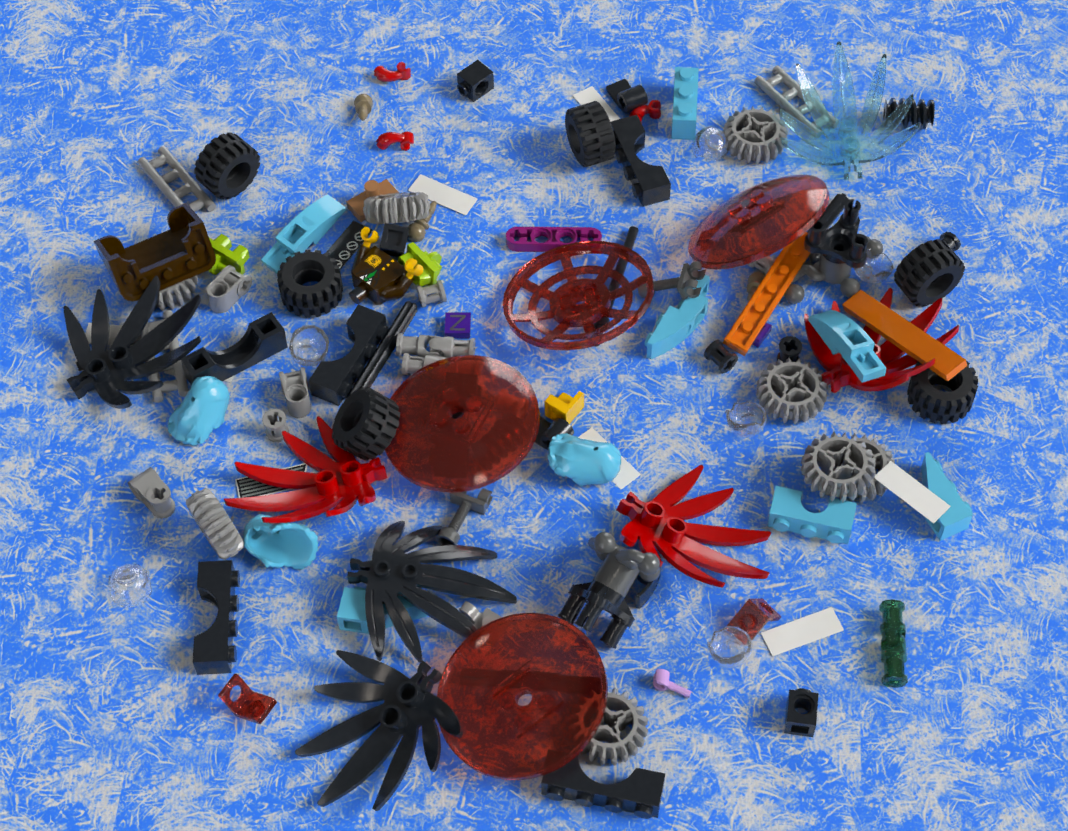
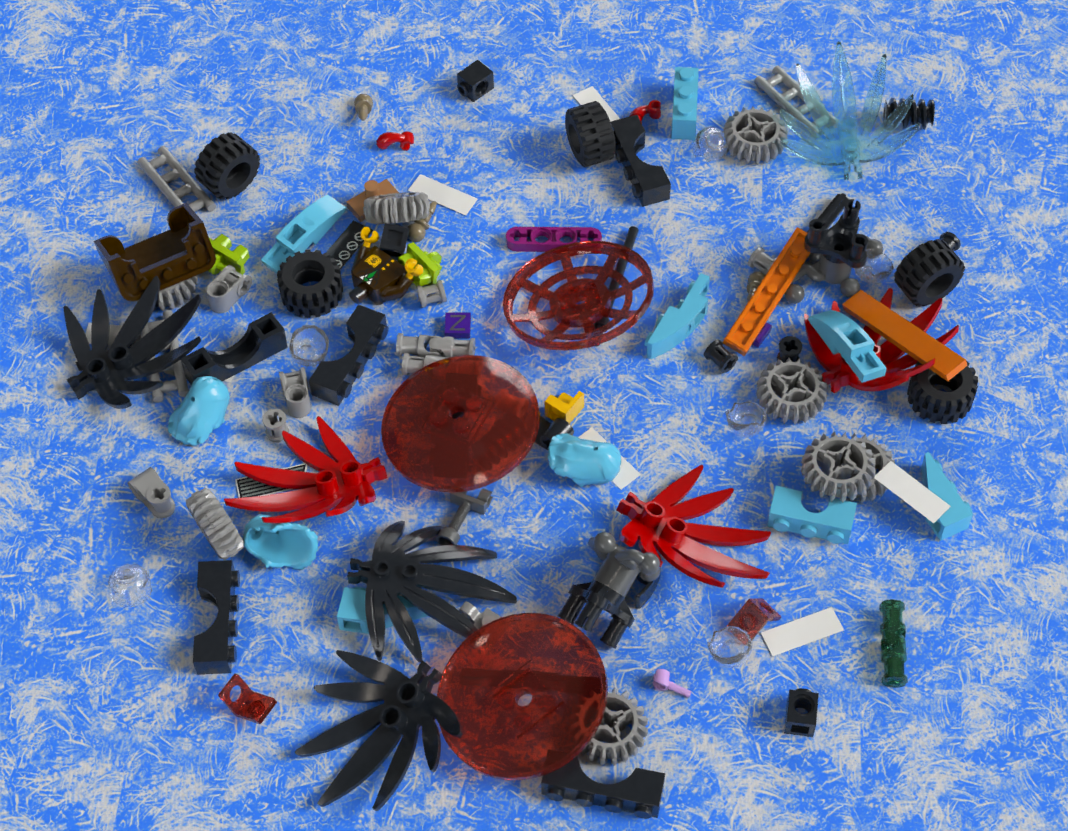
black tyre [332,387,400,461] -> none
black axle [349,301,417,396] -> none
red arm [374,62,411,82] -> none
black panel [606,79,648,113] -> none
dark grey bar [637,261,706,299] -> none
clear red dish [688,175,830,270] -> none

